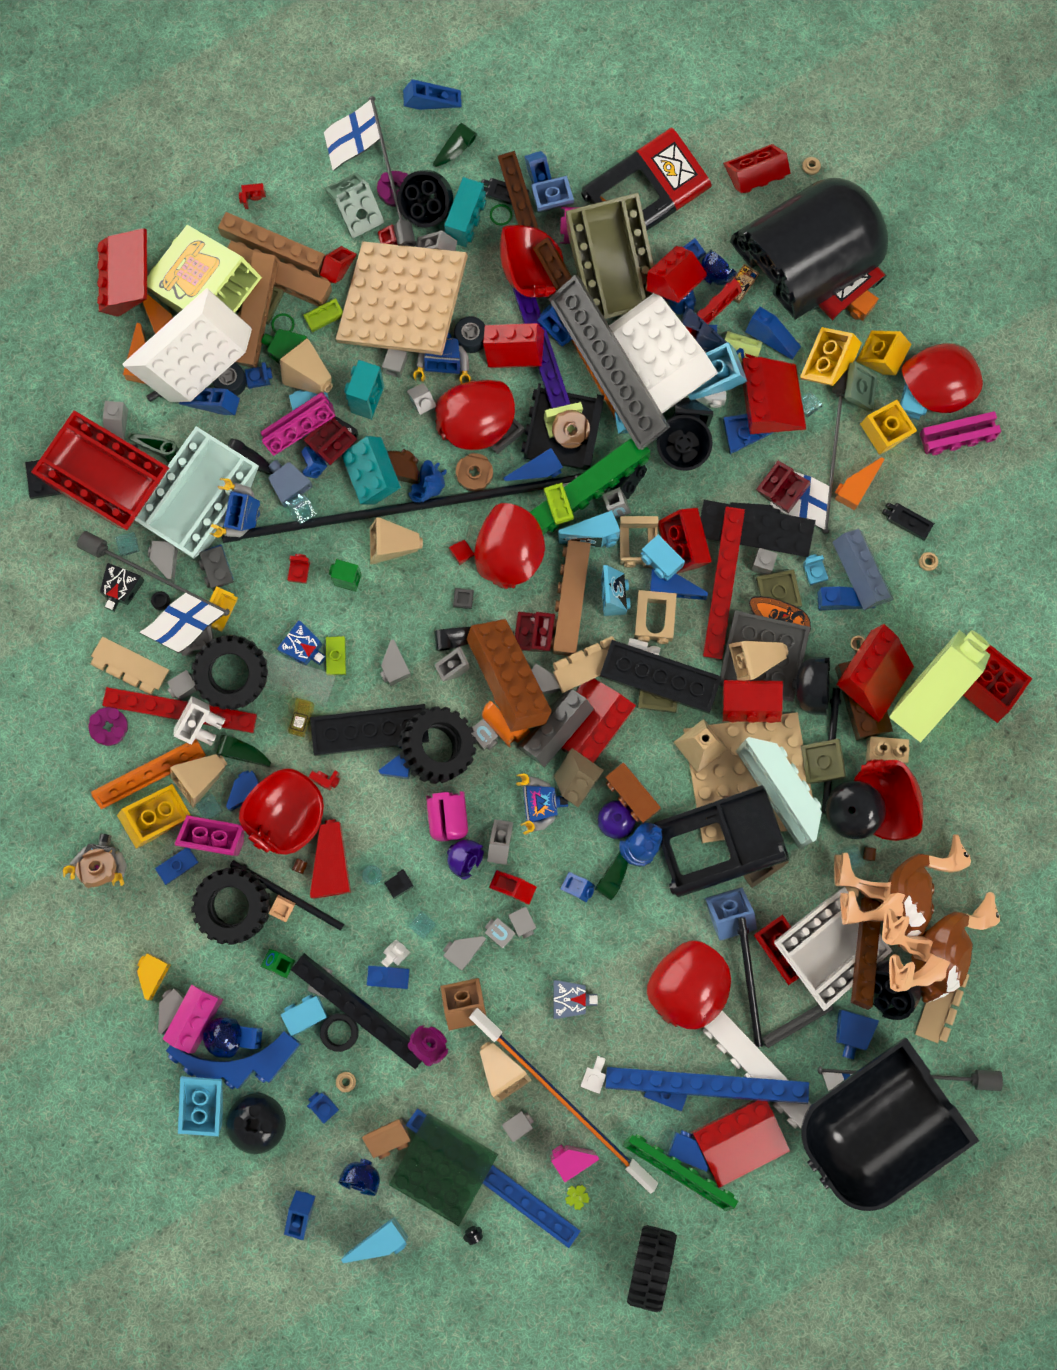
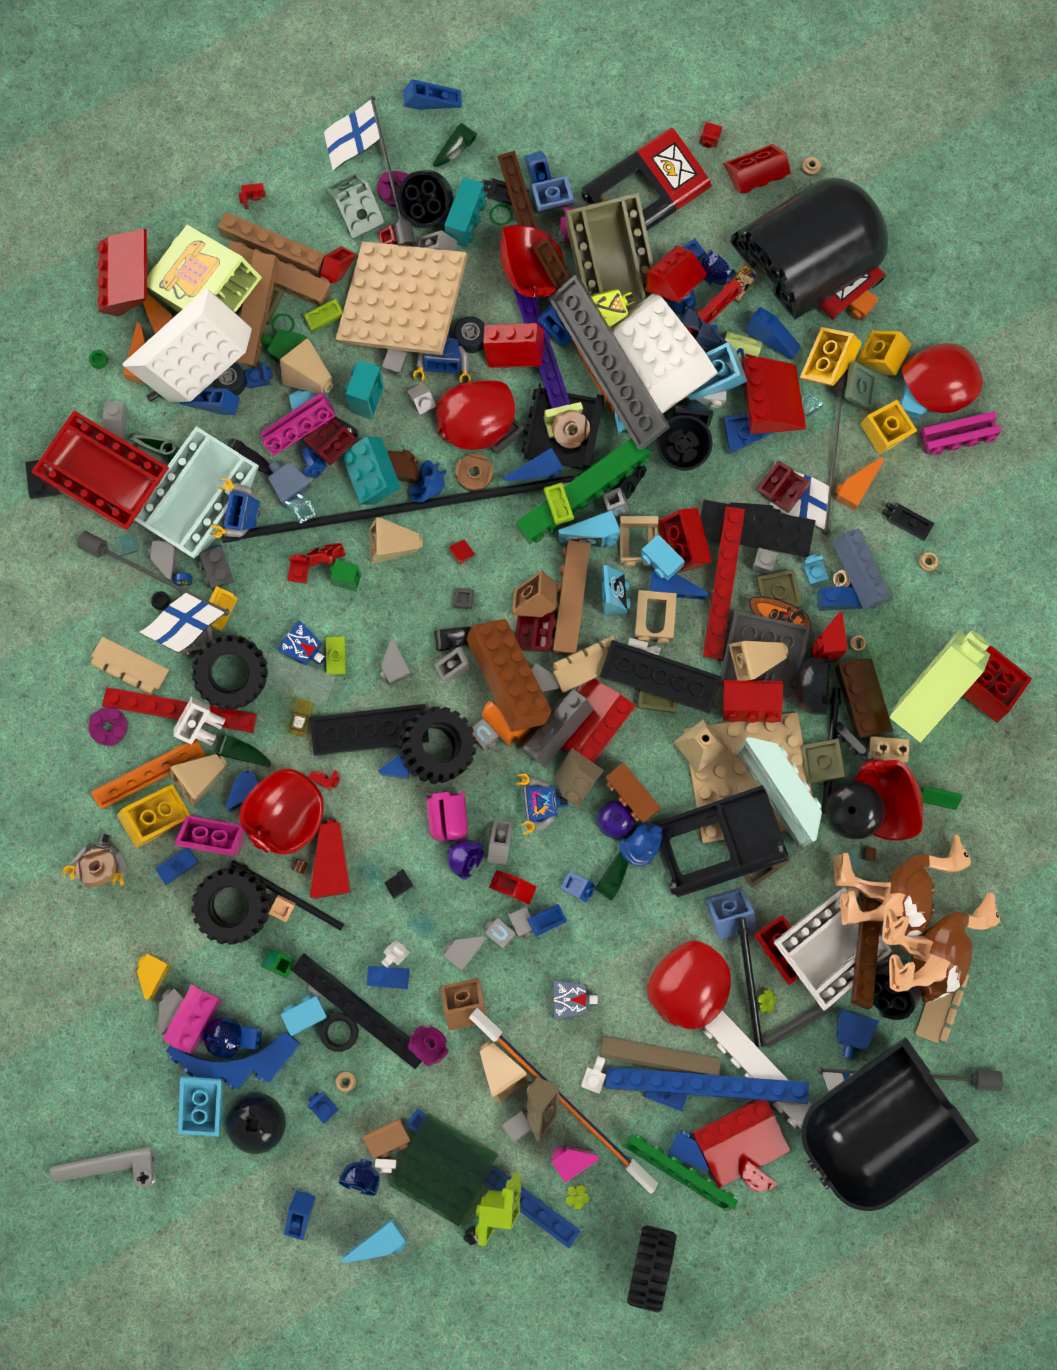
black torso [100,563,144,612] -> none
light grey brick [167,670,196,700] -> none
red piece [474,503,545,589] -> none
red slope [836,624,914,722] -> none
none -> light grey axle [50,1146,156,1187]
none -> green tile [89,350,108,369]
none -> blue tile [173,573,193,586]
none -> red plate [307,543,346,566]
none -> white plate [375,1159,397,1173]
none -> lime bracket [475,1173,522,1246]
none -> medium nougat slope [512,570,557,617]
none -> dark tan slope [526,1077,559,1141]
none -> blue tile [527,904,567,937]
none -> neon yellow torso [591,289,635,327]
none -> dark tan tile [600,1036,721,1075]
none -> red bracket [699,122,723,148]
none -> plate [741,1159,778,1192]
none -> lime plant [757,989,777,1013]
none -> red slope [810,612,848,662]
none -> tan plate [833,570,851,587]
none -> black hinge [834,721,874,763]
none -> green slope [920,786,963,810]

